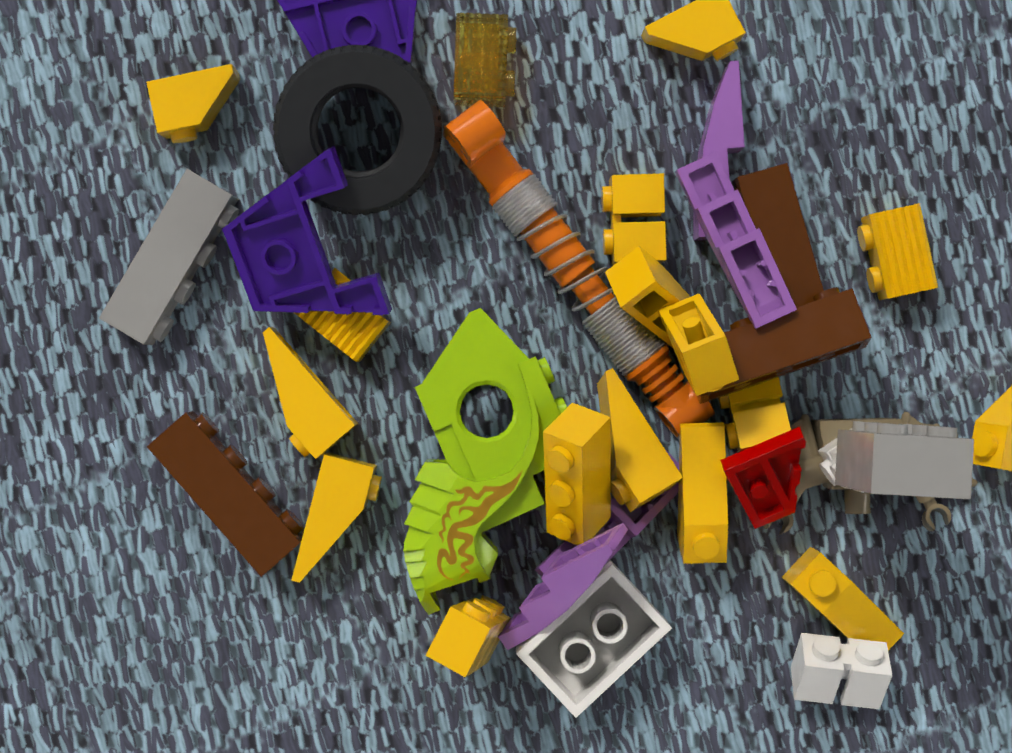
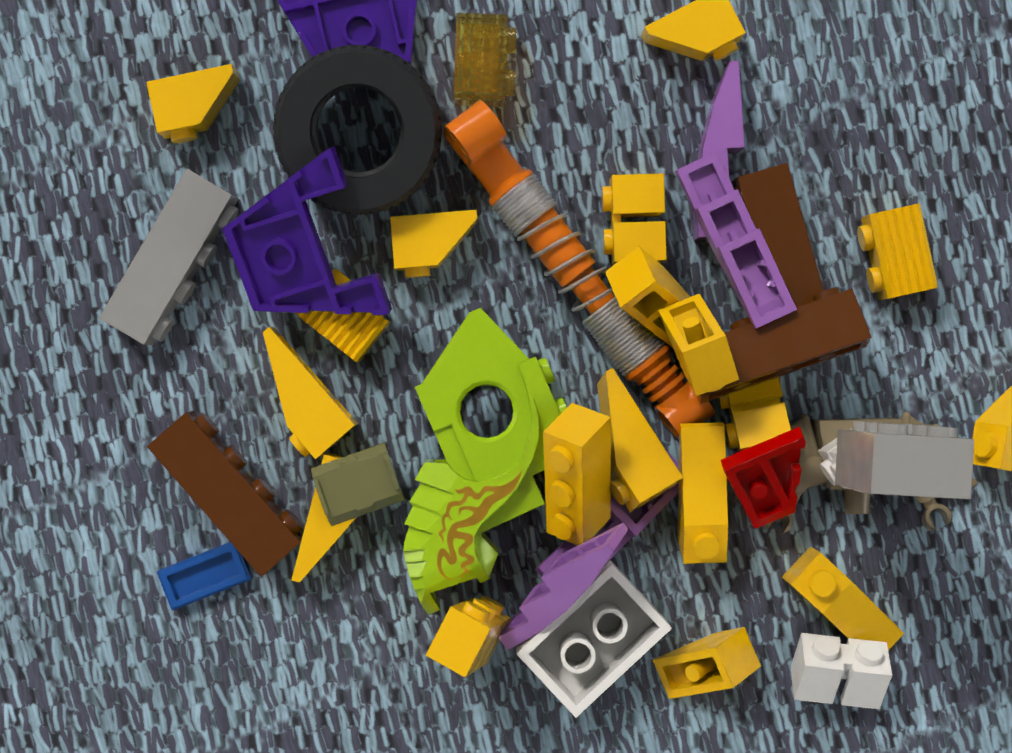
none -> blue tile [156,542,253,611]
none -> olive piece [311,442,405,526]
none -> yellow slope [390,210,478,278]
none -> yellow slope [653,627,761,699]

